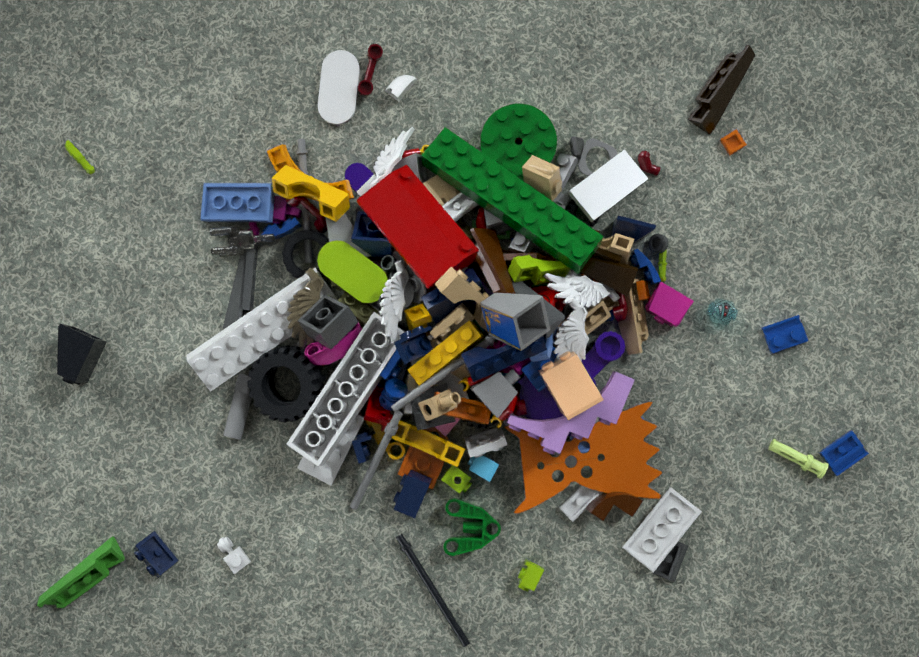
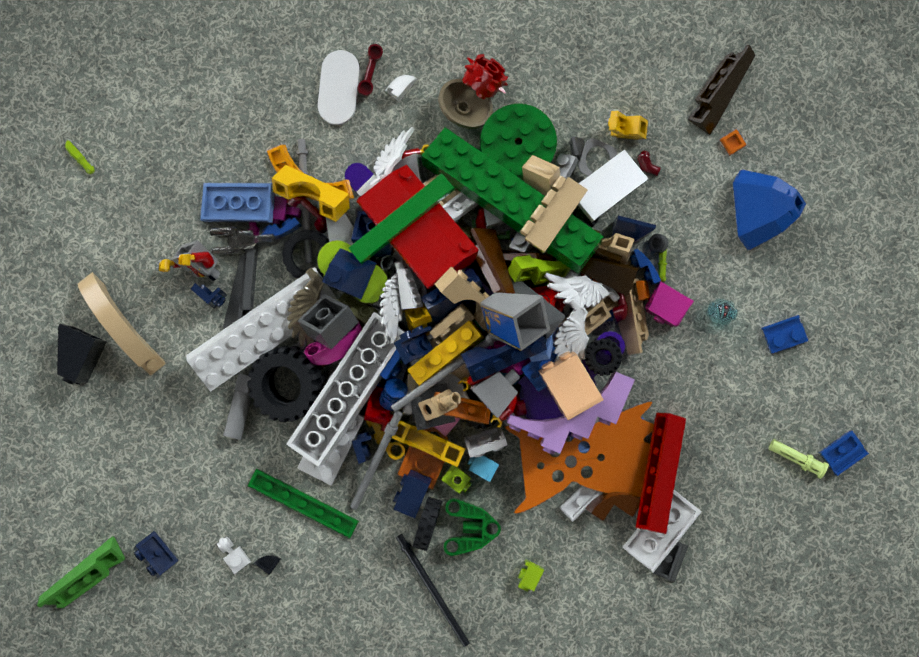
none -> tan arch [77,272,166,376]
none -> torso [159,240,220,281]
none -> dark blue bracket [190,283,227,309]
none -> green tile [247,469,359,538]
none -> black tile [254,555,282,575]
none -> dark blue slope [322,248,377,300]
none -> green tile [349,173,455,264]
none -> white slope [397,268,423,309]
none -> black tyre [413,497,442,551]
none -> dark tan dish [438,79,493,129]
none -> red brick [462,54,508,100]
none -> tan windscreen [520,176,588,253]
none -> black tyre [585,338,622,376]
none -> yellow brick [608,111,648,140]
none -> red brick [635,413,686,534]
none -> blue brick [733,170,806,250]

